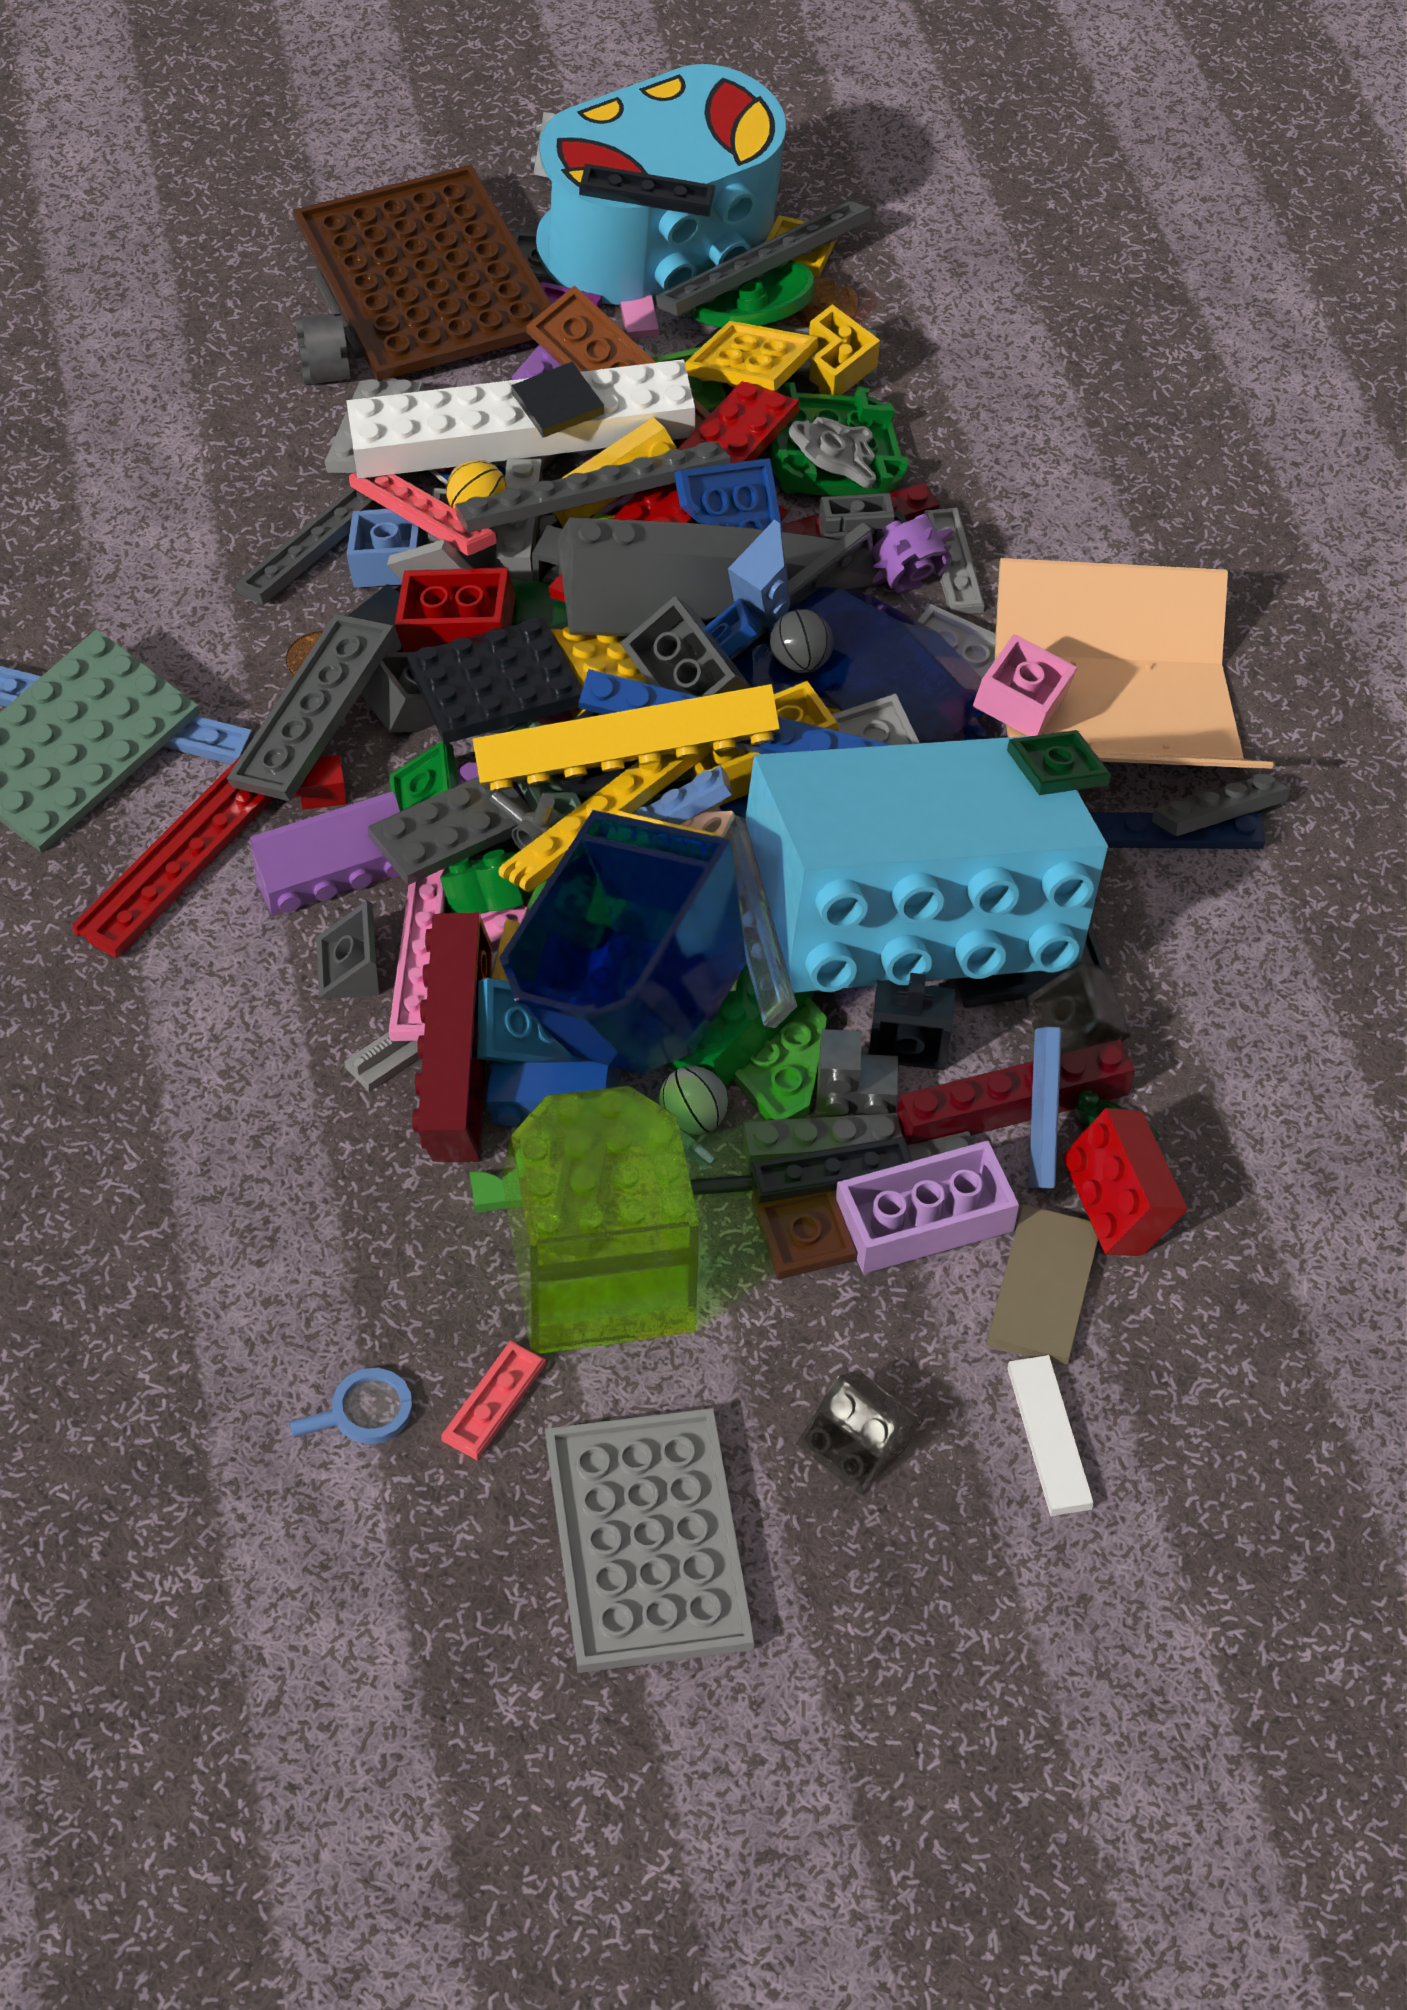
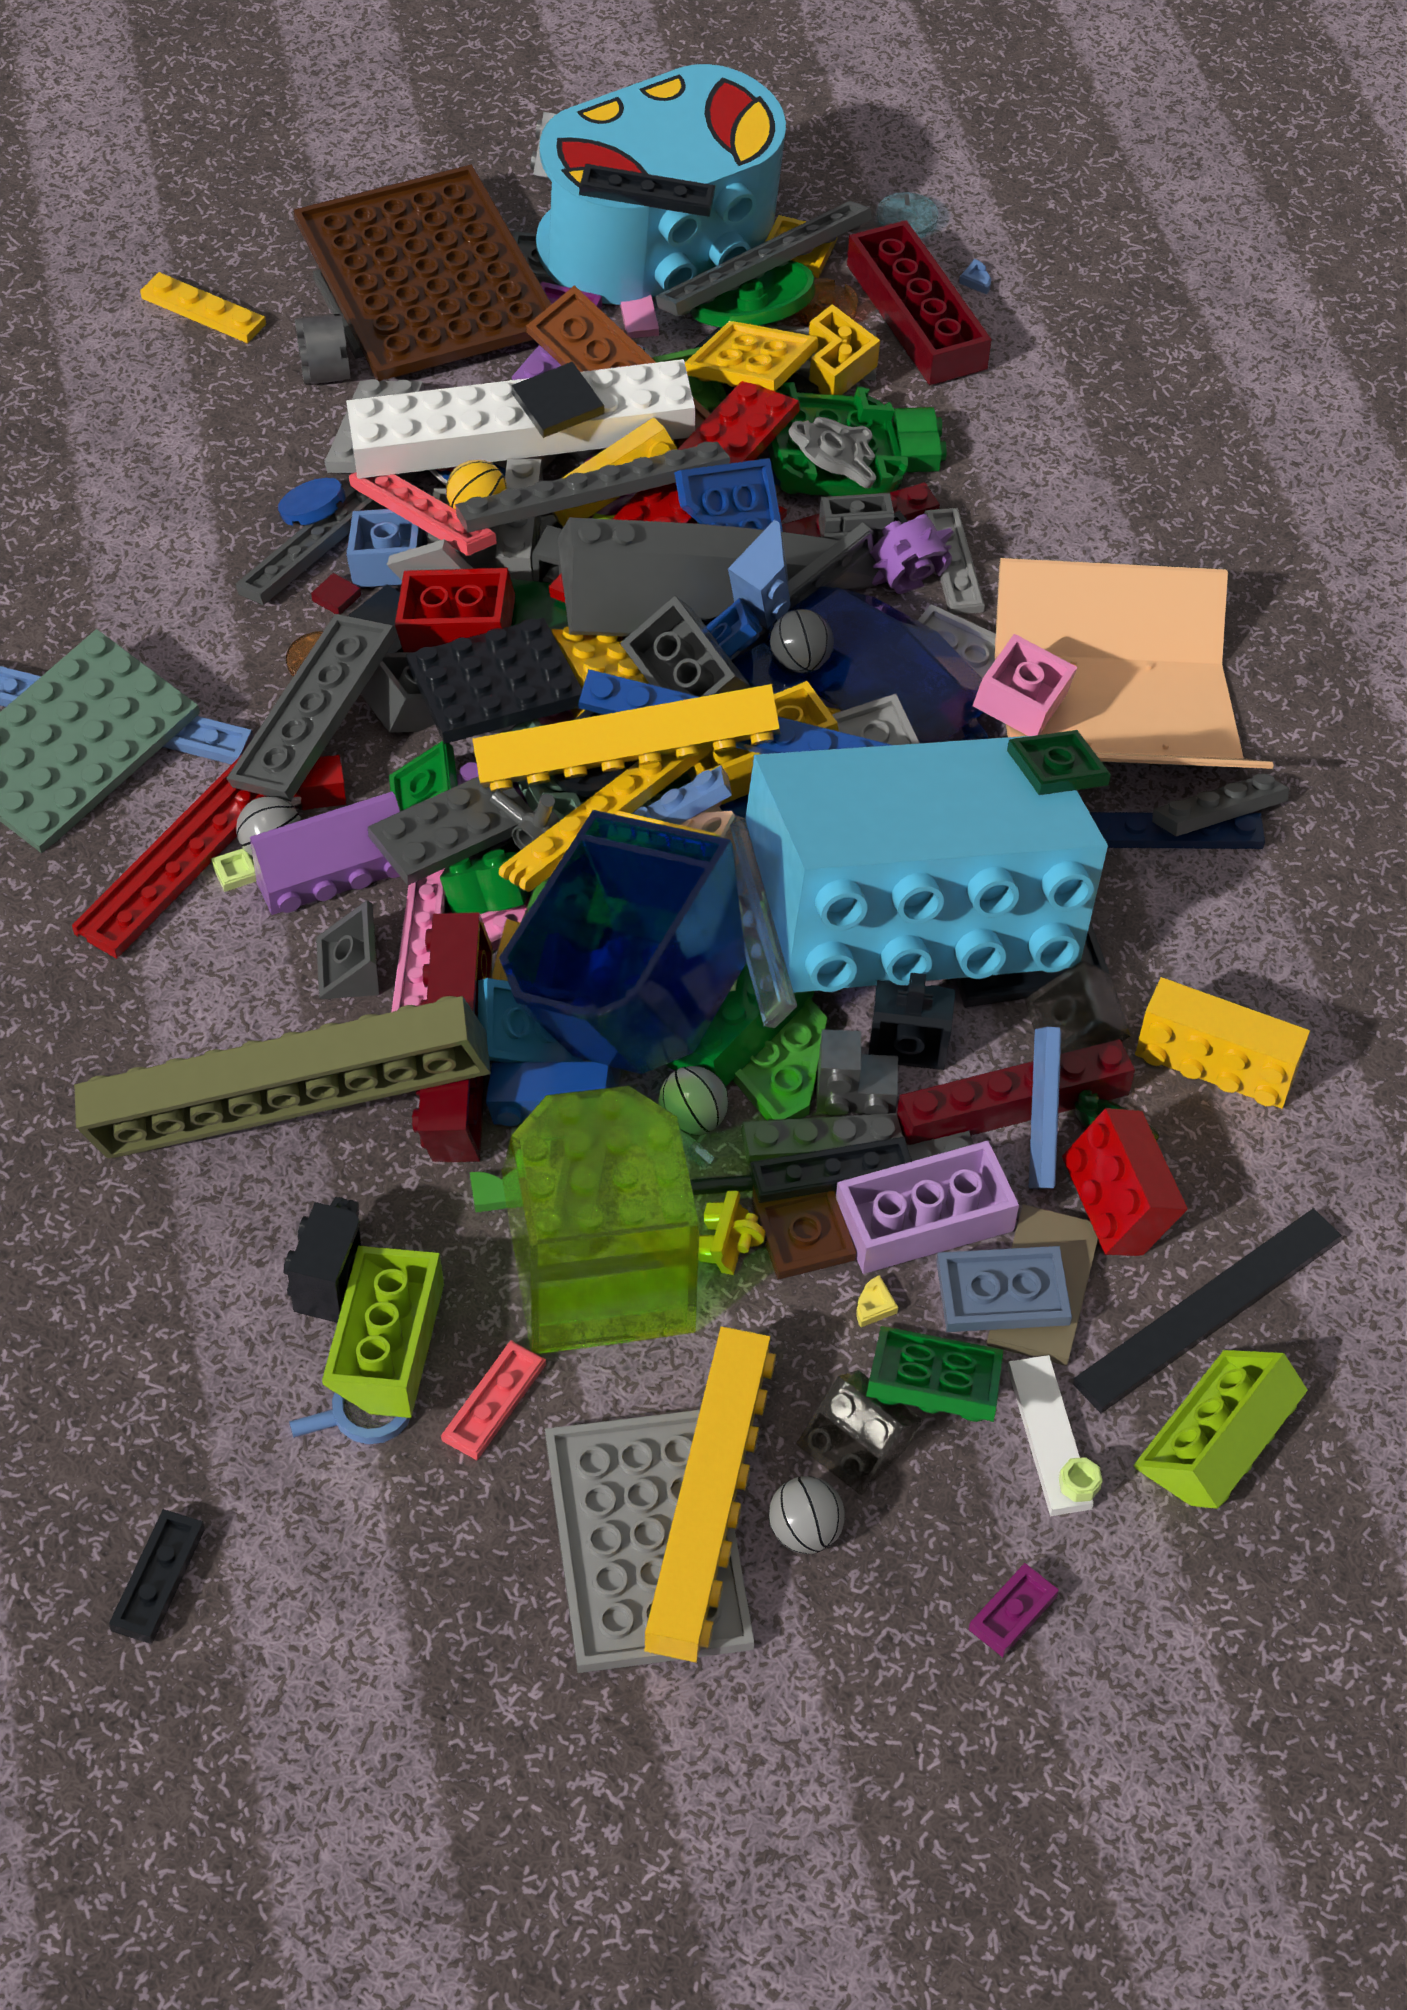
none -> olive brick [74,996,491,1158]
none -> black plate [109,1509,205,1644]
none -> yellow plate [140,272,266,343]
none -> yellowish green tile [211,848,256,892]
none -> light grey piece [236,796,301,857]
none -> blue tile [278,477,345,526]
none -> black hinge [283,1197,362,1323]
none -> dark red tile [311,573,361,615]
none -> lime slope [322,1246,444,1418]
none -> yellow brick [644,1326,776,1663]
none -> yellow hips [694,1191,765,1275]
none -> light grey piece [769,1476,845,1554]
none -> dark red brick [847,220,992,386]
none -> light yellow tile [856,1275,898,1327]
none -> green plate [866,1326,1004,1422]
none -> clear light blue tile [876,192,939,239]
none -> green brick [892,407,947,472]
none -> sand blue plate [936,1246,1072,1332]
none -> medium blue tile [959,259,991,294]
none -> magenta plate [968,1563,1059,1658]
none -> yellowish green tile [1059,1457,1103,1502]
none -> black tile [1073,1208,1342,1414]
none -> lime slope [1133,1350,1308,1509]
none -> yellow brick [1135,977,1310,1109]

